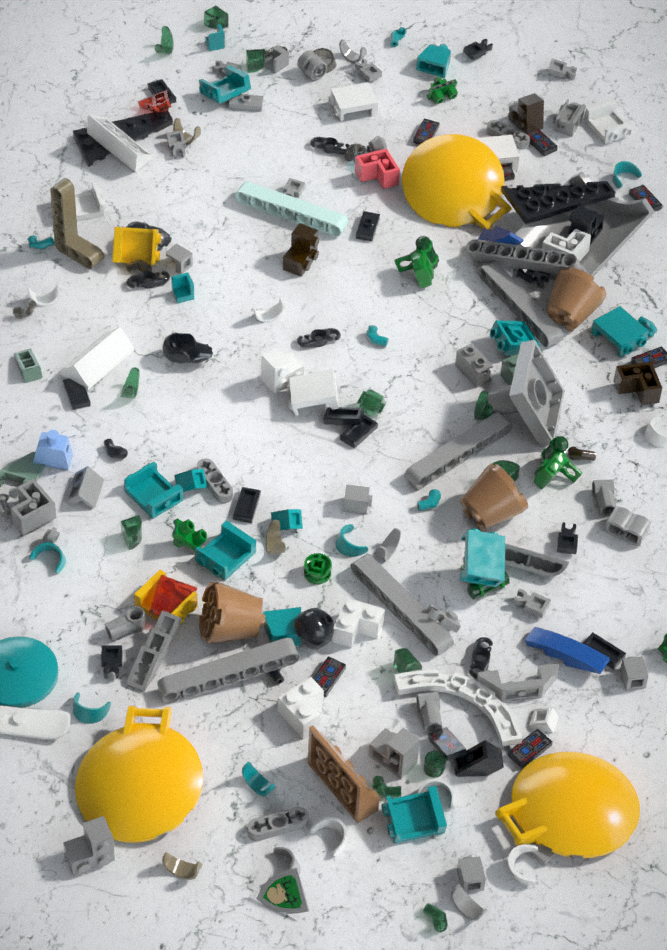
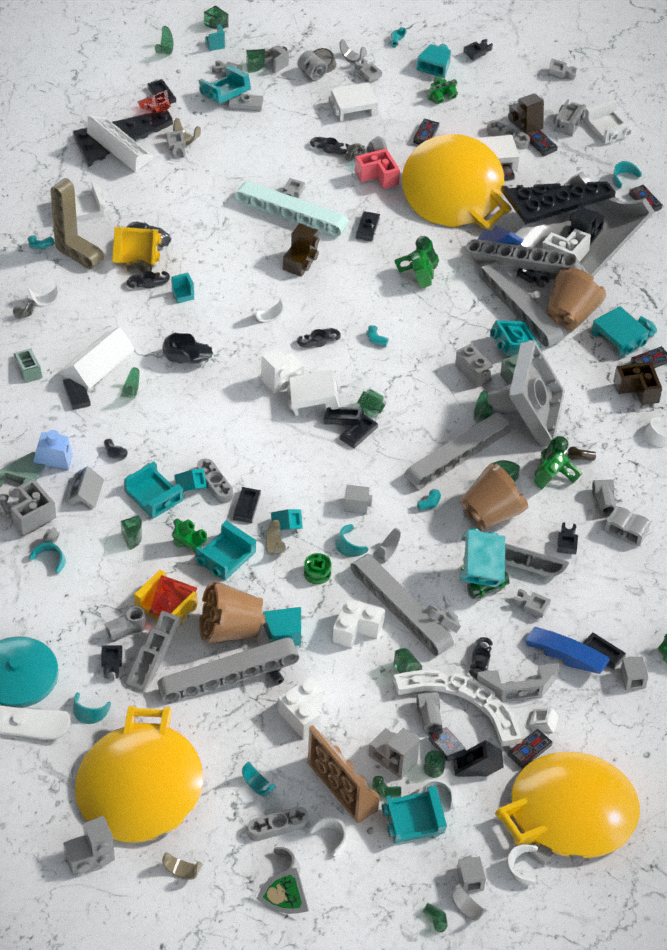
light grey panel [166,244,193,274] -> none
black cylinder [294,608,334,650] -> none
black tile [313,656,346,697] -> none

